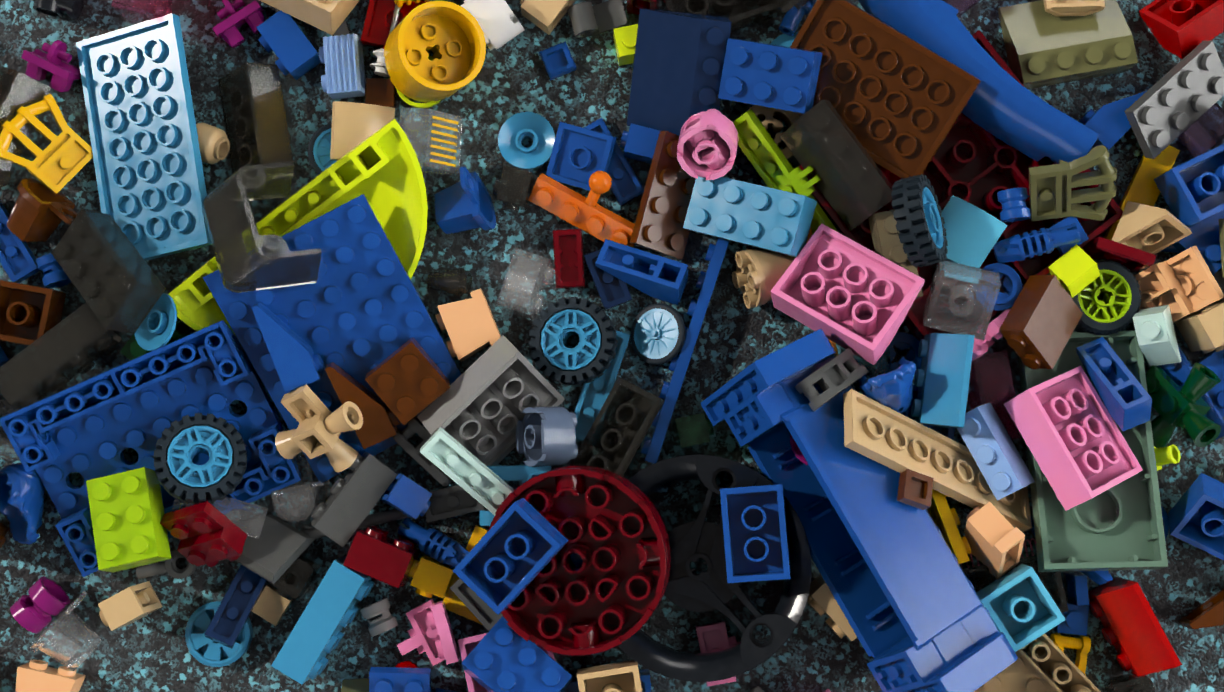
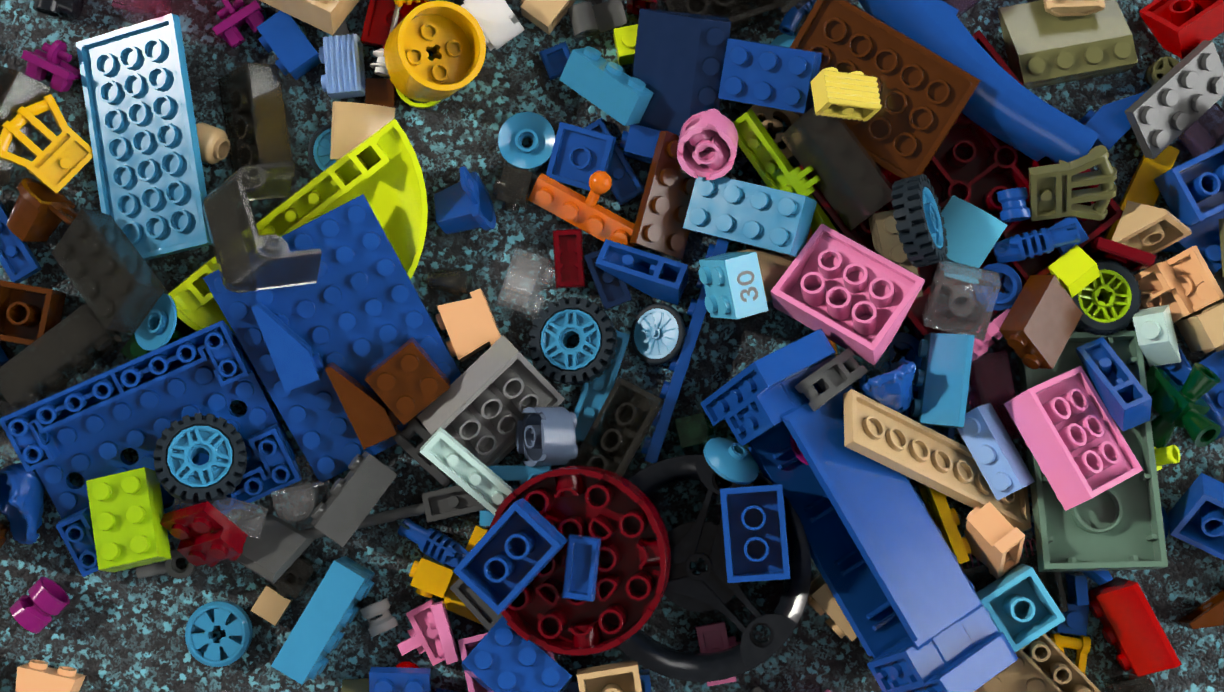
clear container [28,591,102,671] -> none
blue wheel [36,252,74,289] -> none
tan brick [98,581,163,631] -> none
dark blue plate [204,565,267,649] -> none
tan brick [275,384,363,473] -> none
dark red brick [343,525,420,588] -> none
blue slope [379,473,432,519] -> none
clear slope [399,107,462,175] -> none
reddish brown plate [897,469,934,510] -> none
none -> dark azure brick [559,46,654,126]
none -> blue tile [562,534,601,602]
none -> medium azure brick [698,252,769,320]
none -> dark azure dish [703,437,759,485]
none -> light yellow brick [810,67,882,122]
none -> olive wheel [1145,56,1179,88]

